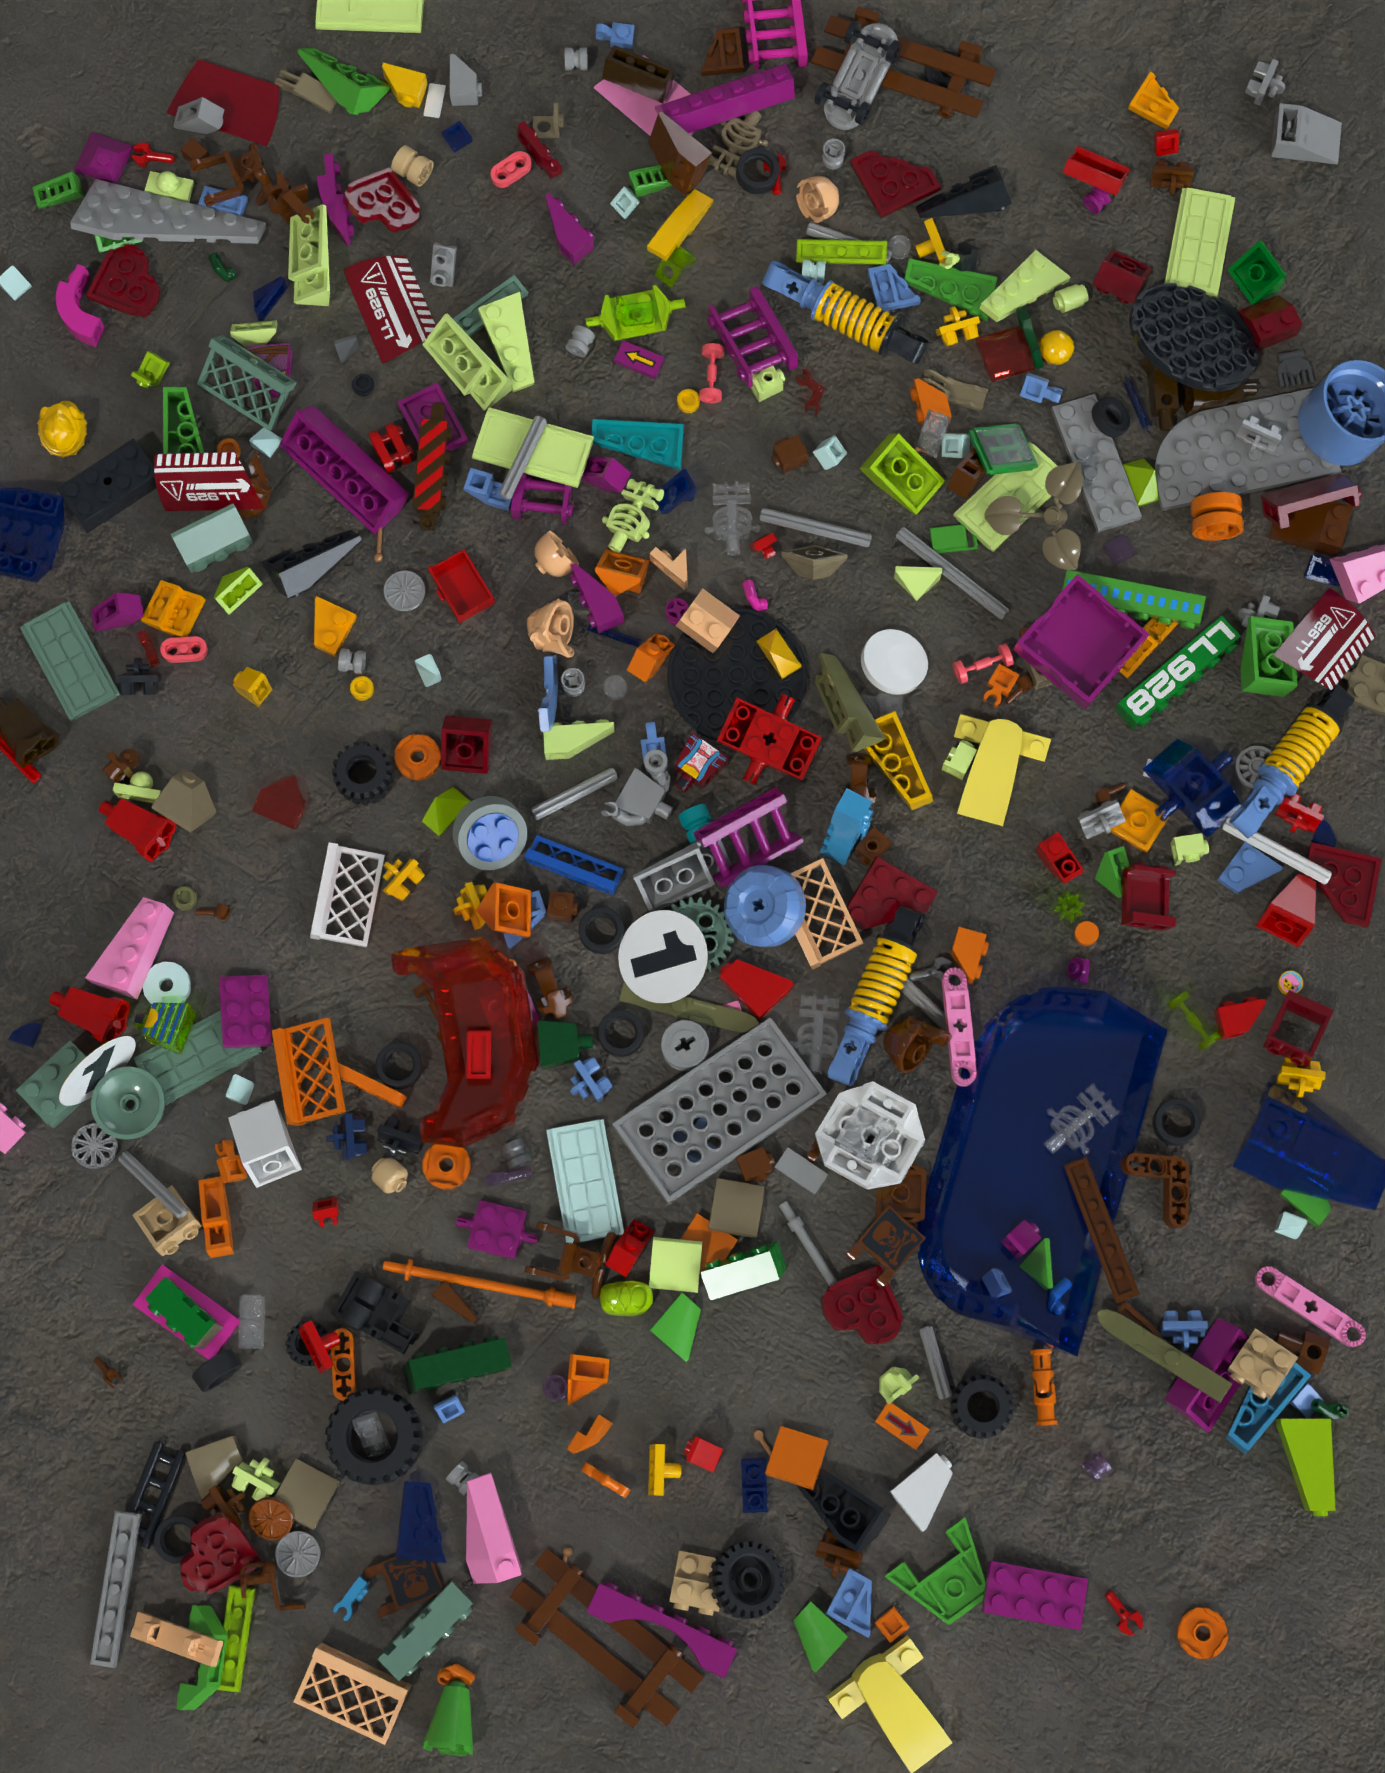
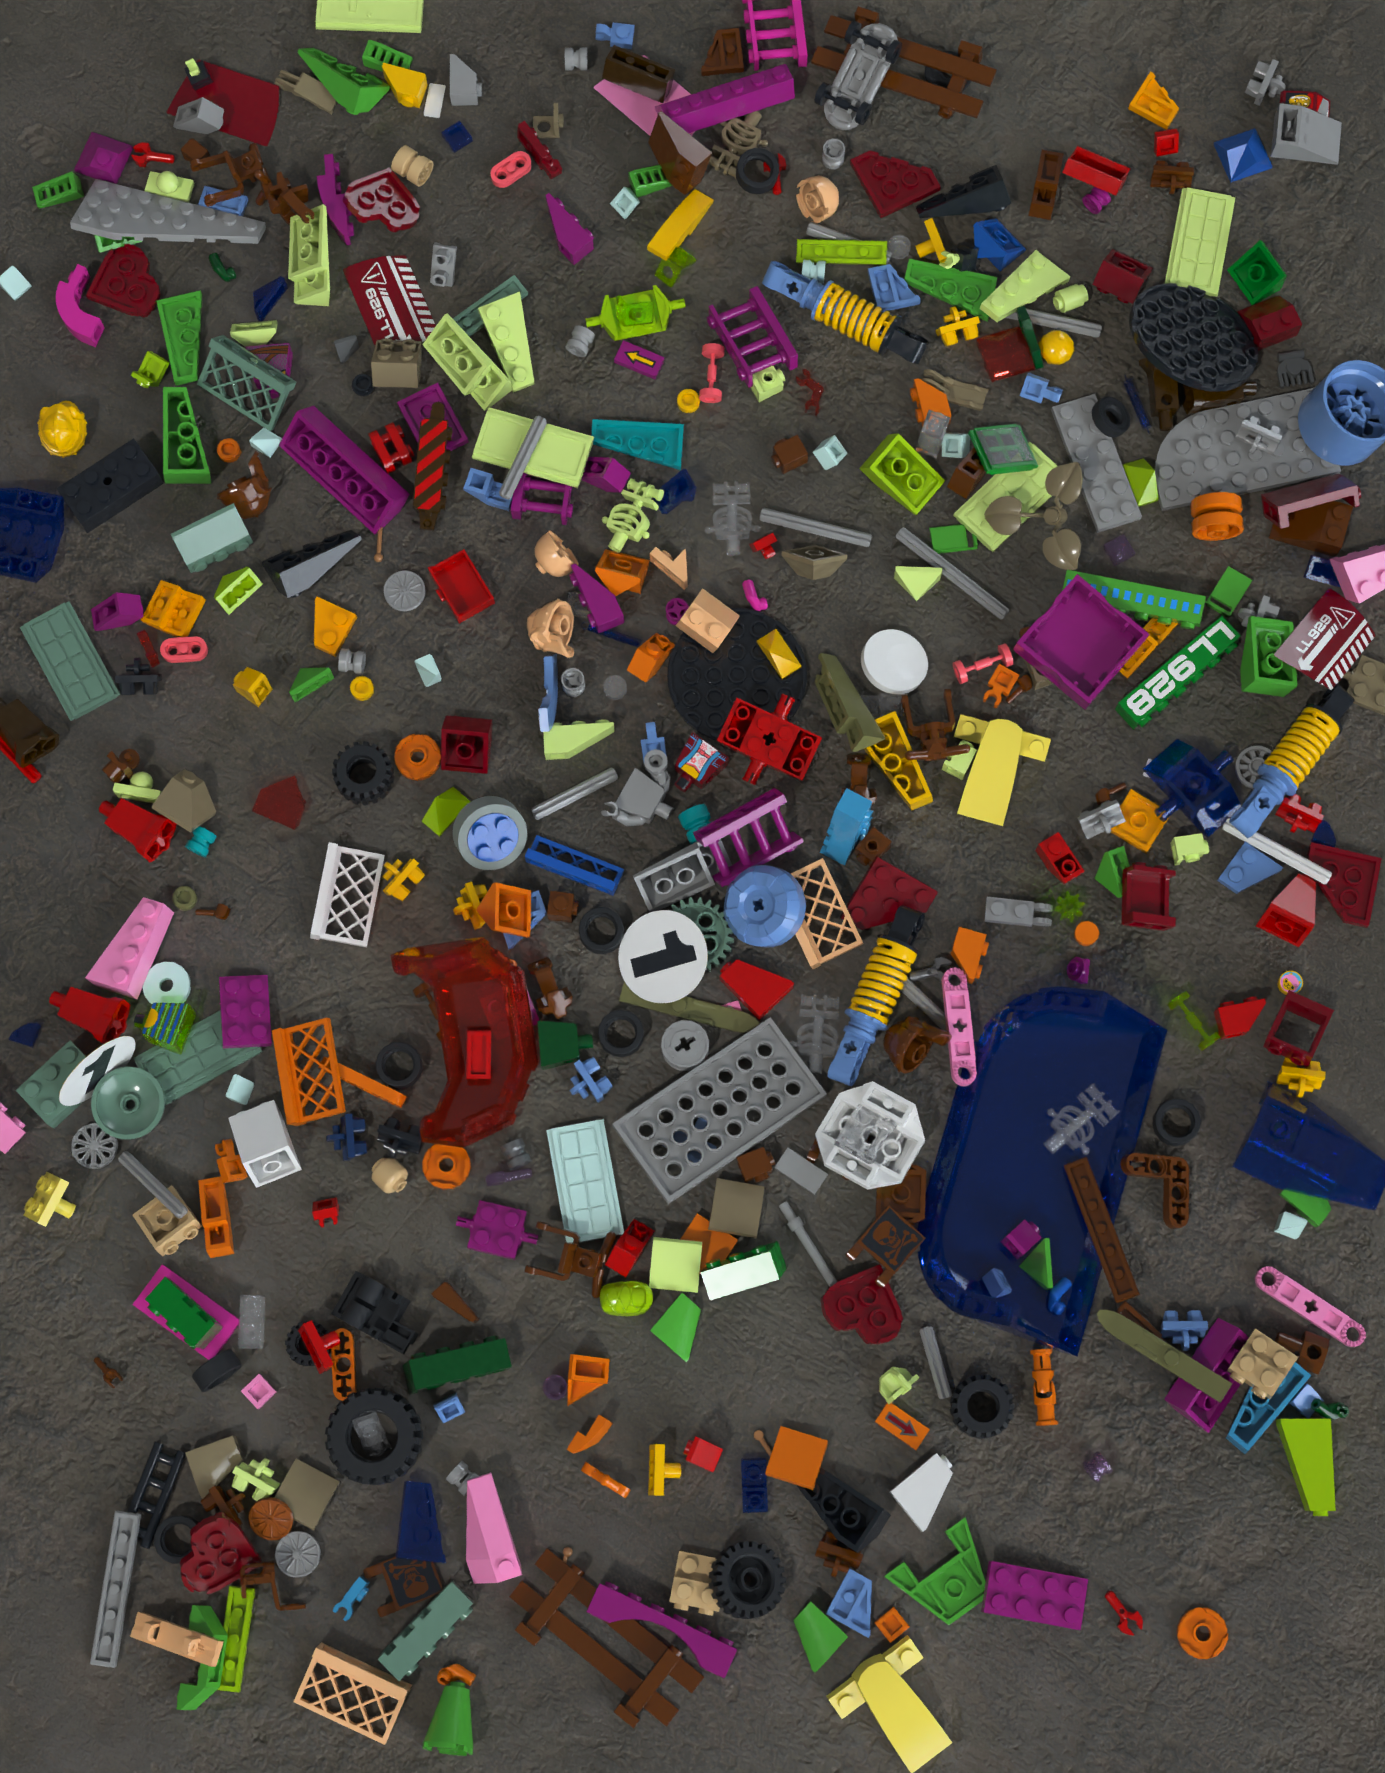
dark red sticker [154,452,264,511] -> none
orange bar [383,1259,577,1309] -> none
none -> light yellow plate [23,1172,76,1227]
none -> bright green wing [156,290,202,386]
none -> black piece [184,58,213,91]
none -> teal wheel [185,826,217,857]
none -> bright pink tile [241,1374,277,1409]
none -> bright green slope [289,668,334,702]
none -> bright green slope [362,40,413,72]
none -> dark tan slope [371,338,422,388]
none -> reddish brown piece [901,689,971,761]
none -> blue slope [973,218,1026,271]
none -> light grey hinge [984,897,1053,927]
none -> light grey axle [1006,308,1102,337]
none -> reddish brown slope [1028,150,1064,220]
none -> bright green piece [1206,566,1252,617]
none -> blue slope [1213,129,1272,183]
none -> slope [1280,90,1330,117]

